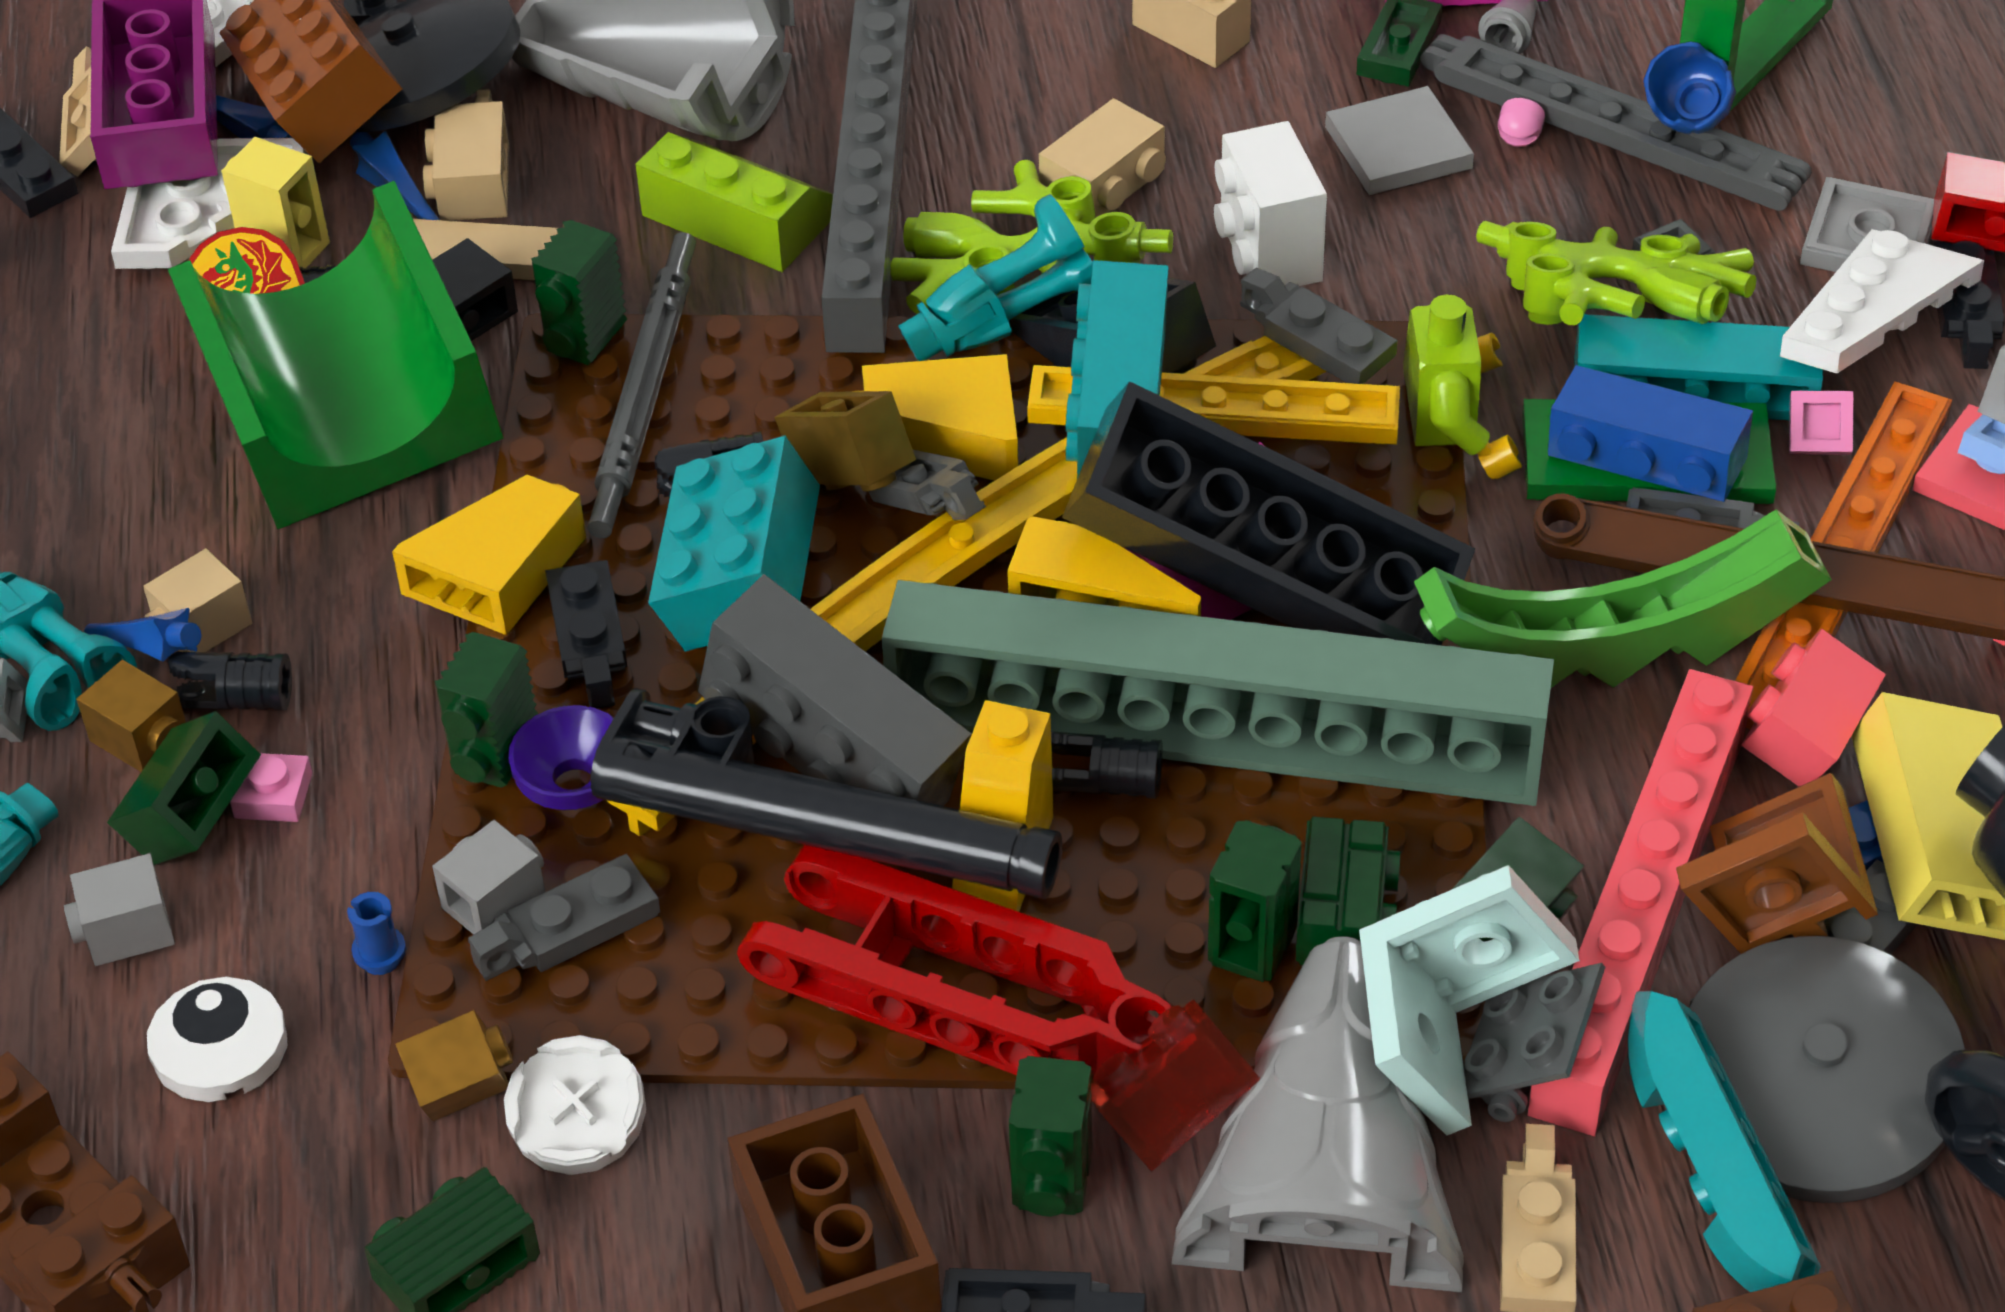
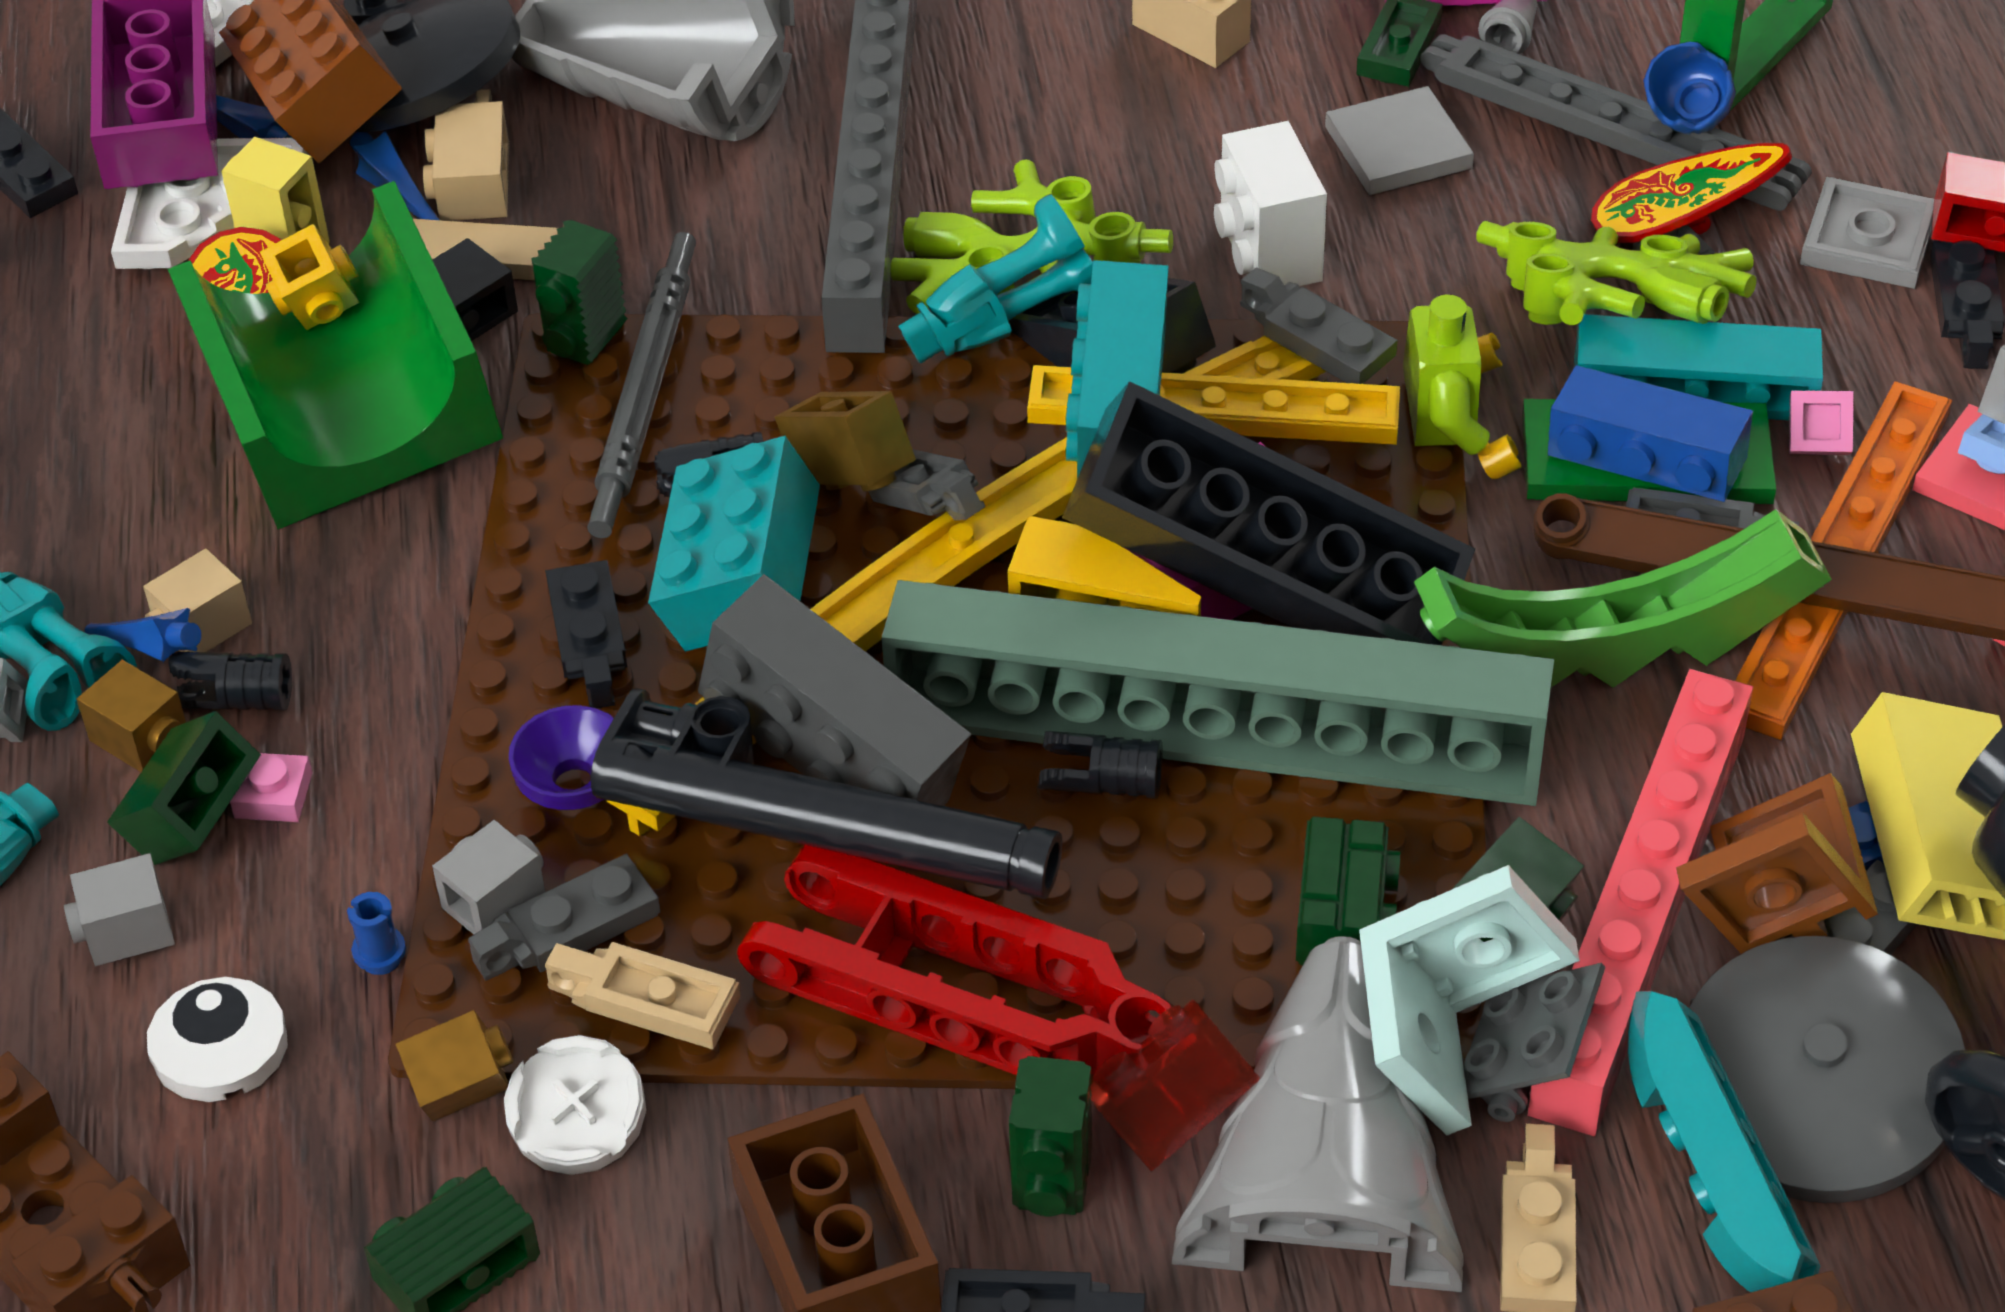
tan hinge [59,46,97,177] -> none
yellow slope [392,475,586,635] -> none
dark green brick [434,632,538,788] -> none
lime slope [635,132,833,272] -> none
yellow slope [852,354,1018,481] -> none
yellow slope [952,700,1053,912] -> none
tan brick [1039,98,1166,217] -> none
dark green brick [1208,820,1302,982] -> none
bright pink hinge [1498,98,1545,148] -> none
coral brick [1741,629,1886,787] -> none
white wing [1780,229,1984,373] -> none
none -> yellow brick [260,224,360,330]
none -> tan hinge [545,942,740,1050]
none -> shield [1591,143,1792,243]

